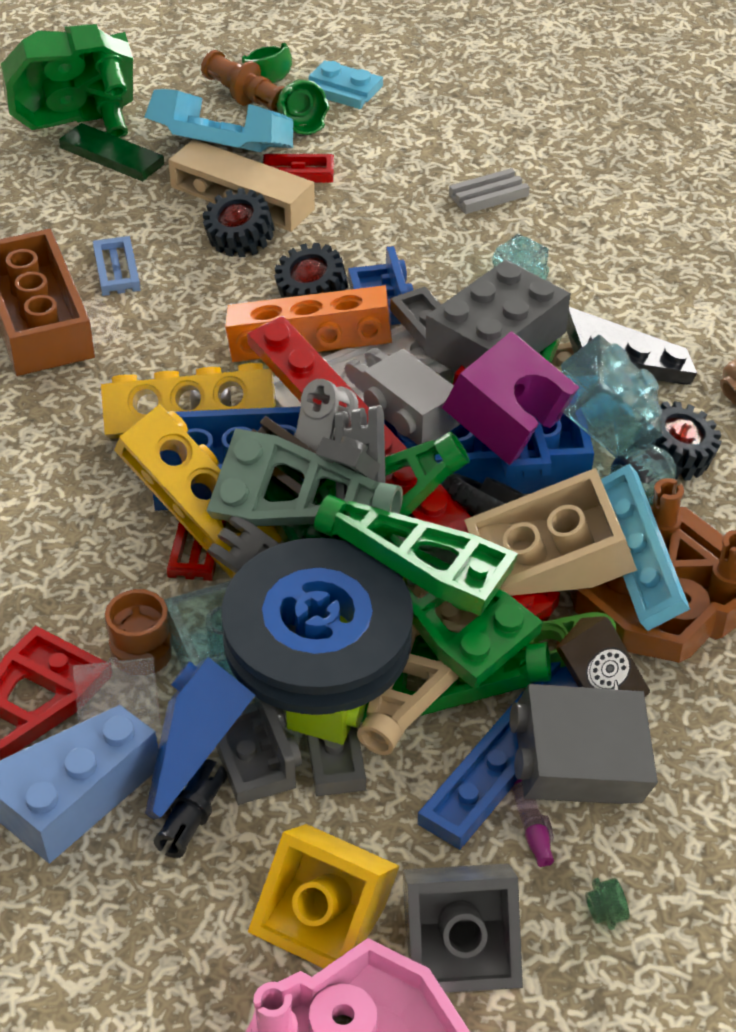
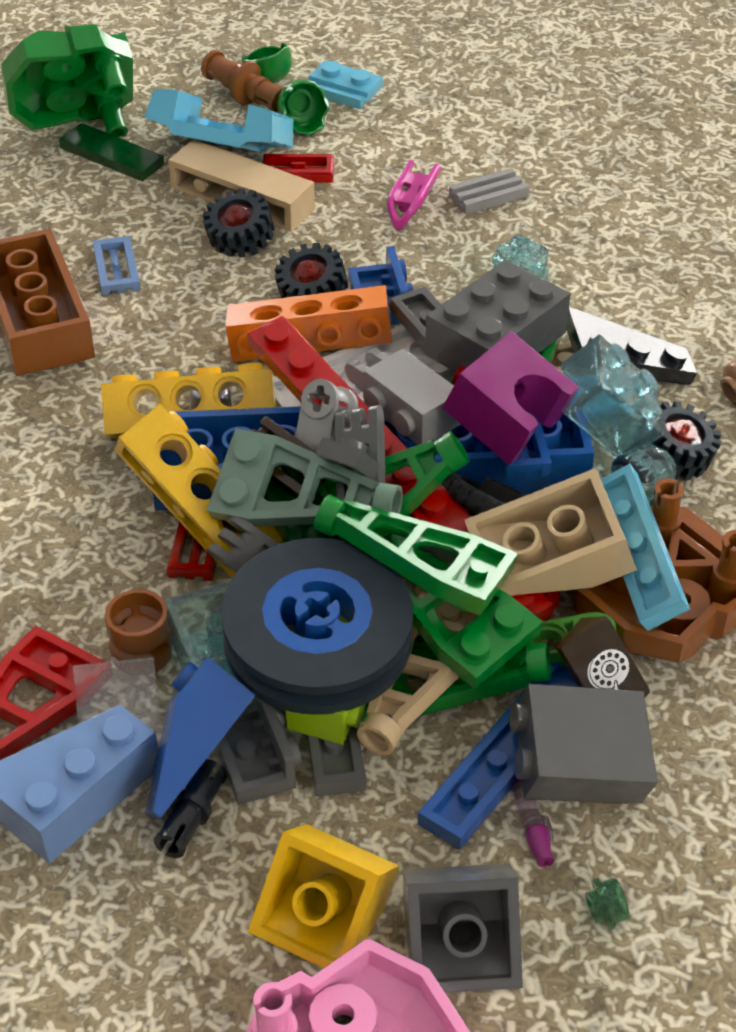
none -> dark pink piece [387,160,441,230]

